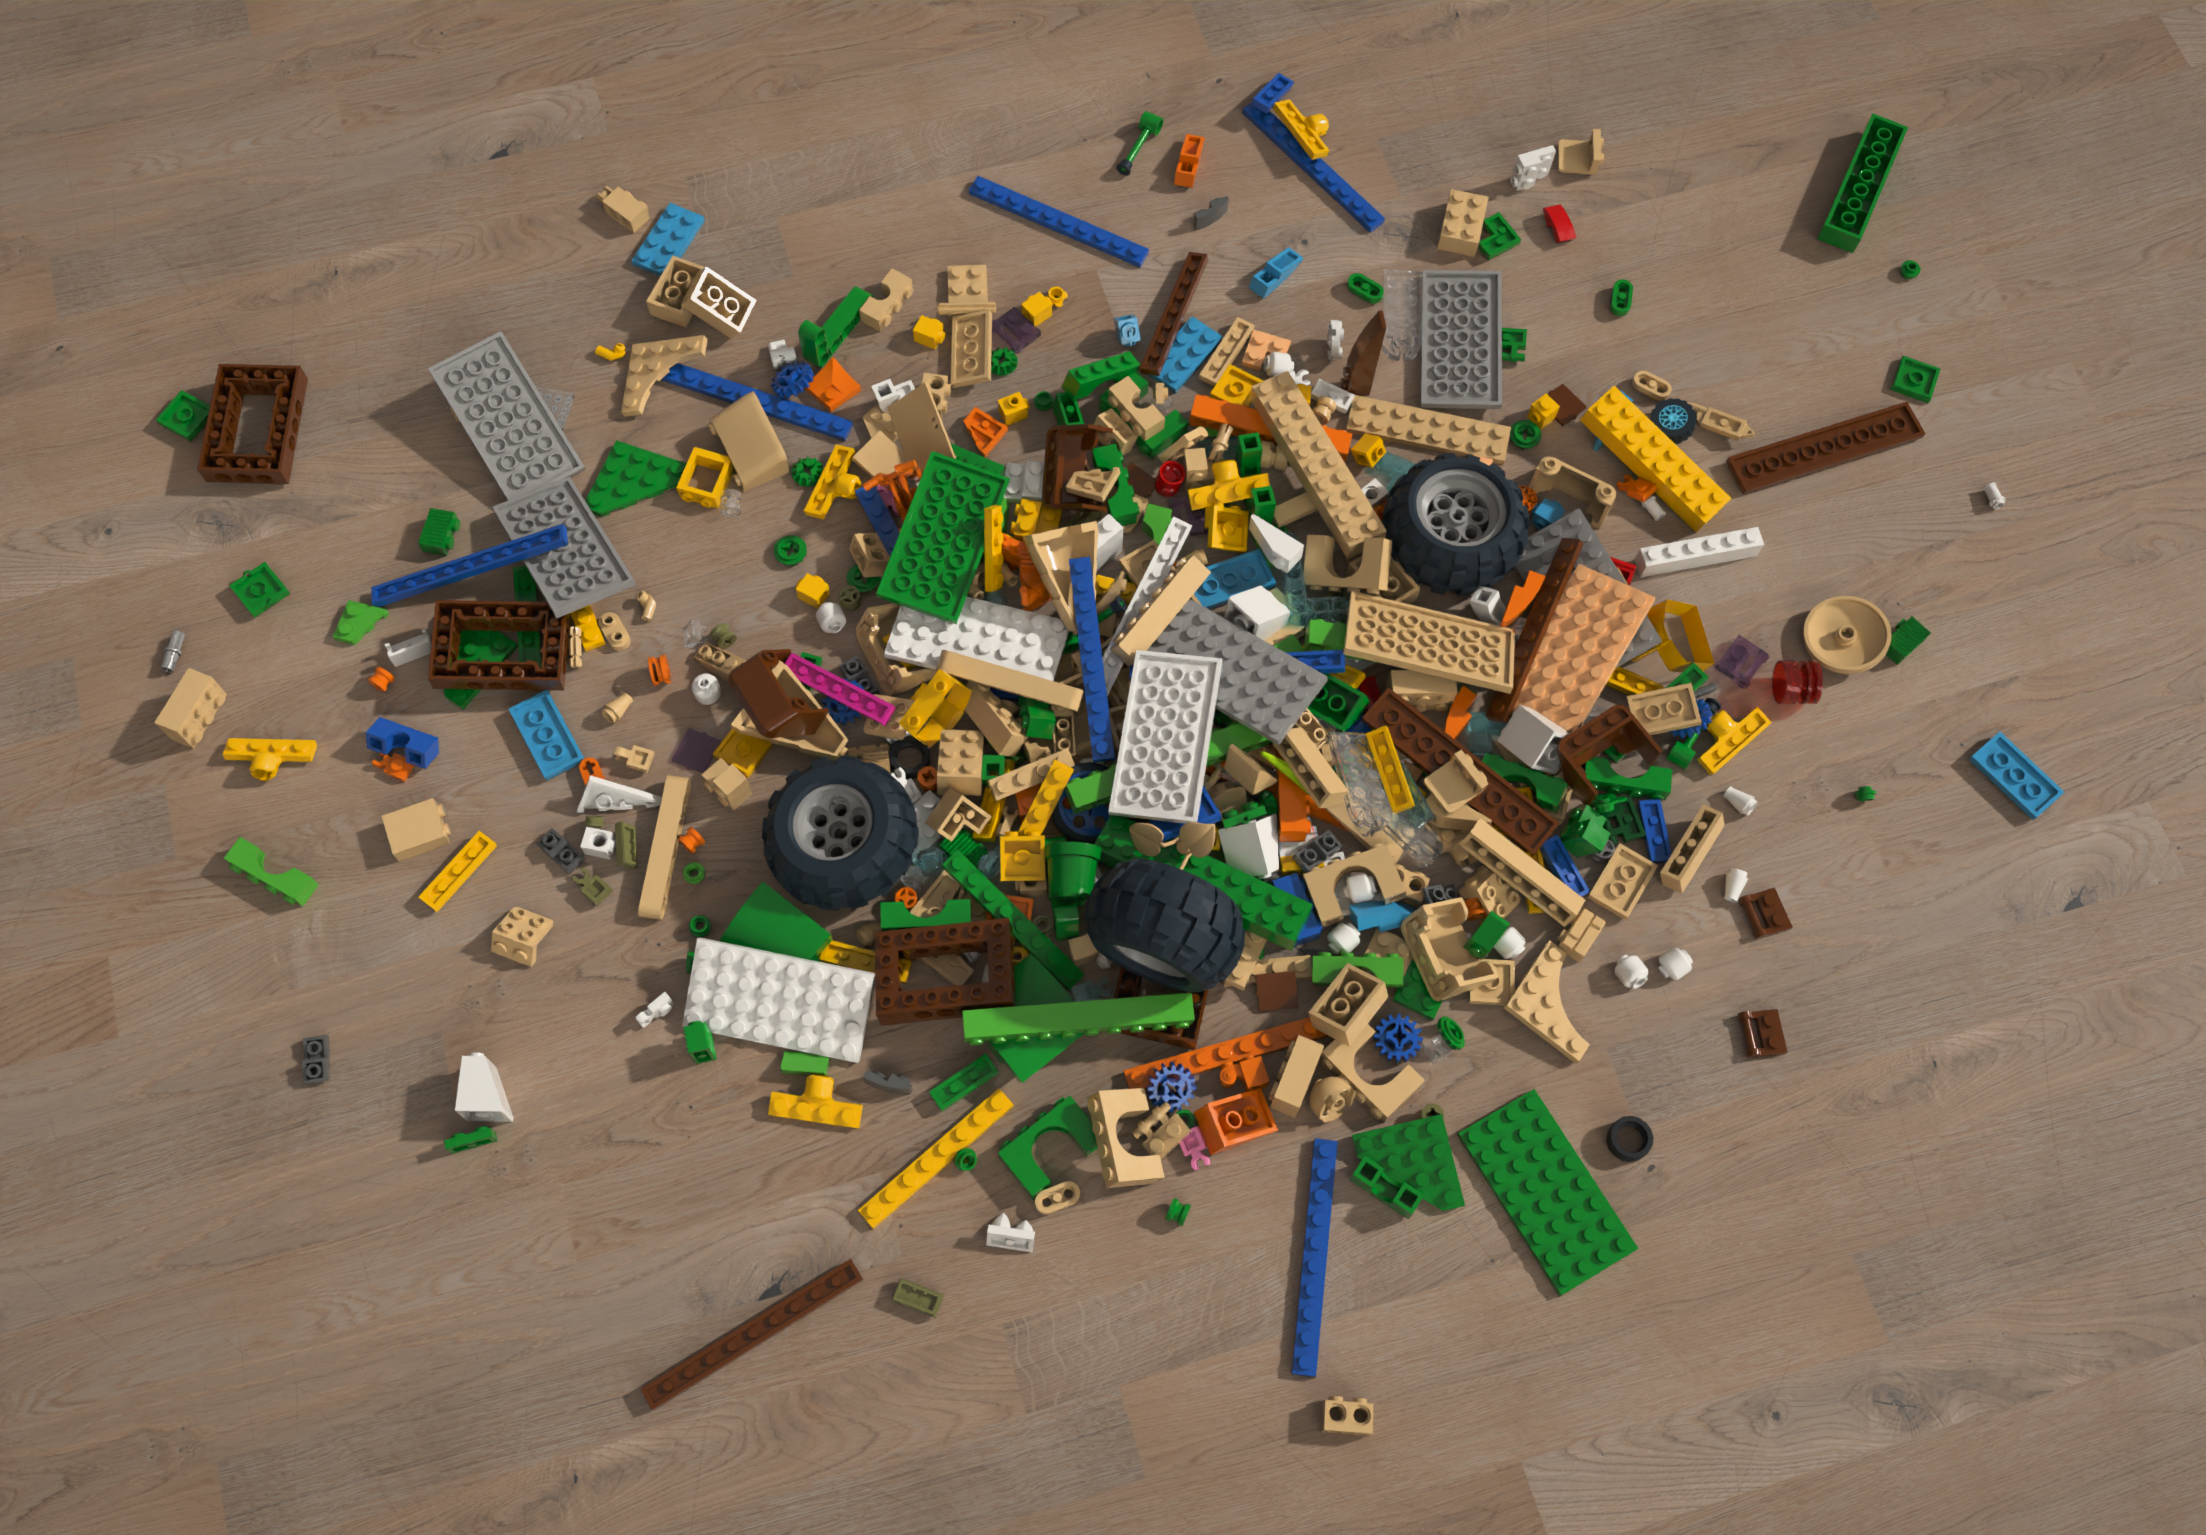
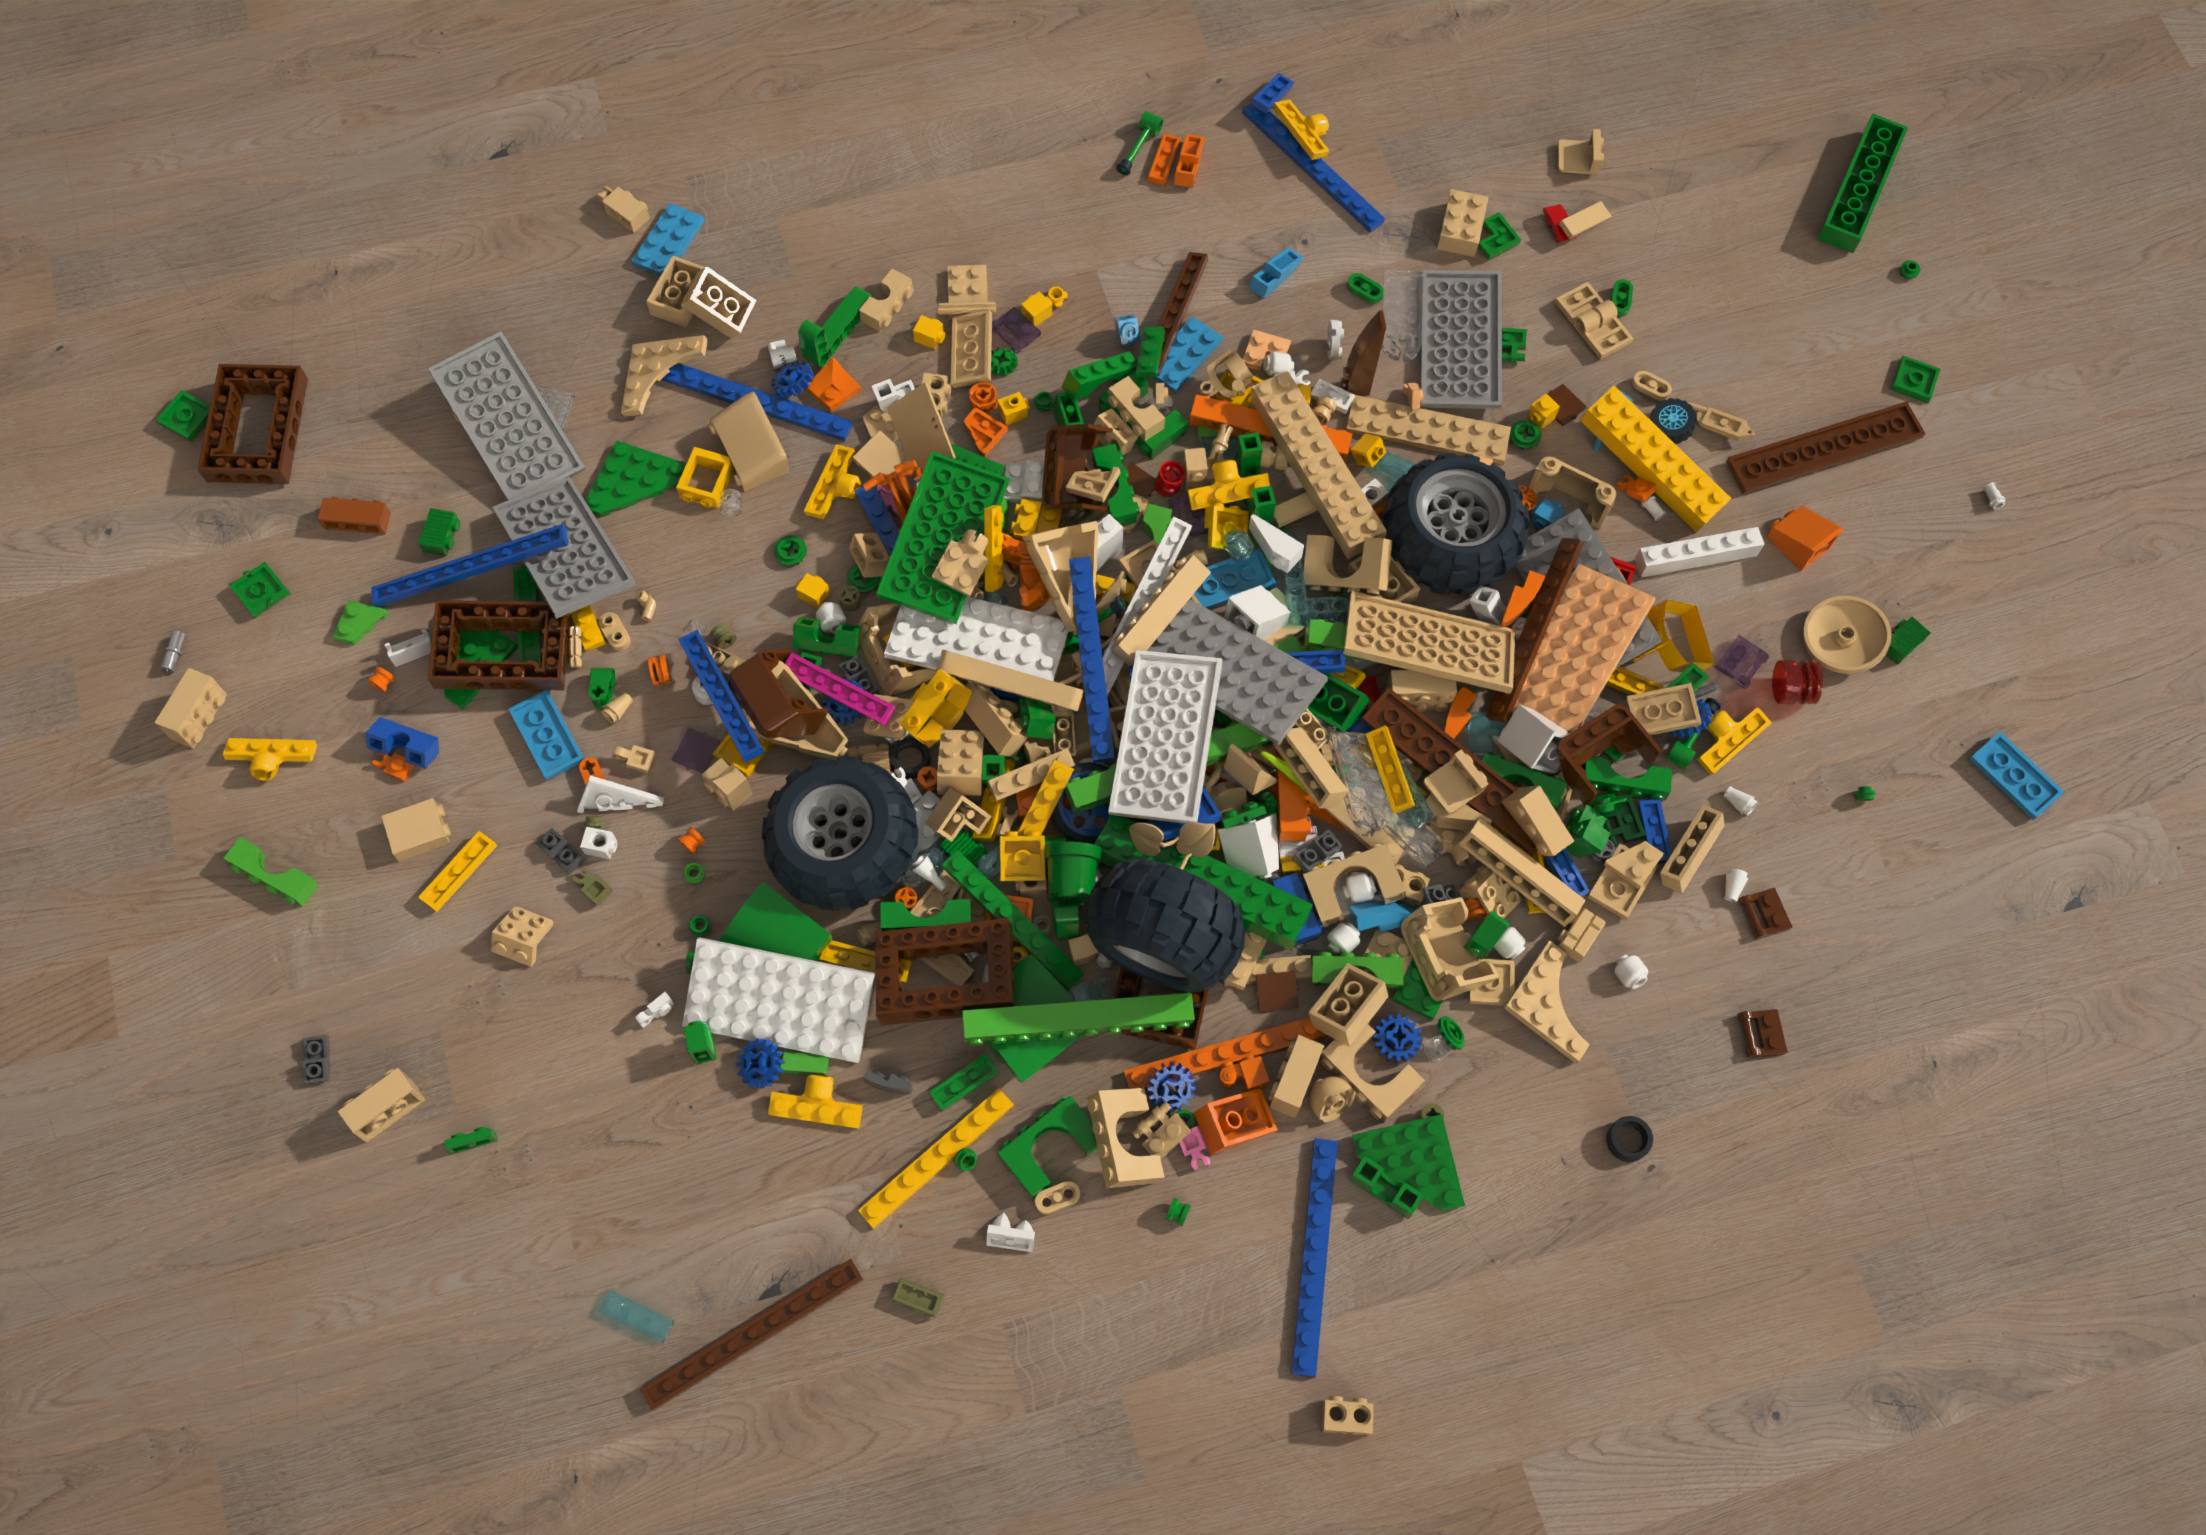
white slope [455,1053,513,1122] -> none
yellow arm [595,343,626,361] -> none
olive plate [615,822,638,870] -> none
tan beam [638,775,691,920] -> none
green gear [791,456,824,487] -> none
blue plate [969,176,1149,268] -> none
tan plate [1158,427,1208,463] -> none
dark grey slope [1193,196,1229,231] -> none
tan plate [1199,317,1255,387] -> none
green plate [1457,1089,1639,1297] -> none
white plate [1510,145,1556,191] -> none
white head [1658,948,1693,980] -> none
none -> dark orange brick [318,497,391,534]
none -> tan brick [338,1068,426,1143]
none -> green piece [588,668,616,710]
none -> clear light blue plate [599,1290,675,1343]
none -> blue plate [678,630,765,762]
none -> blue gear [736,1038,785,1089]
none -> green arch [793,617,861,658]
none -> white cone [911,855,947,891]
none -> tan plate [932,529,989,597]
none -> orange wheel [969,382,998,414]
none -> green plate [1136,326,1165,378]
none -> orange tile [1147,133,1181,186]
none -> tan piece [1200,349,1253,399]
none -> clear light blue head [1223,530,1254,561]
none -> light nougat plate [1403,383,1423,410]
none -> tan wedge [1501,786,1574,856]
none -> tan plate [1555,282,1634,360]
none -> tan tile [1559,201,1612,239]
none -> tan wing [1603,841,1664,889]
none -> orange slope [1767,505,1843,571]

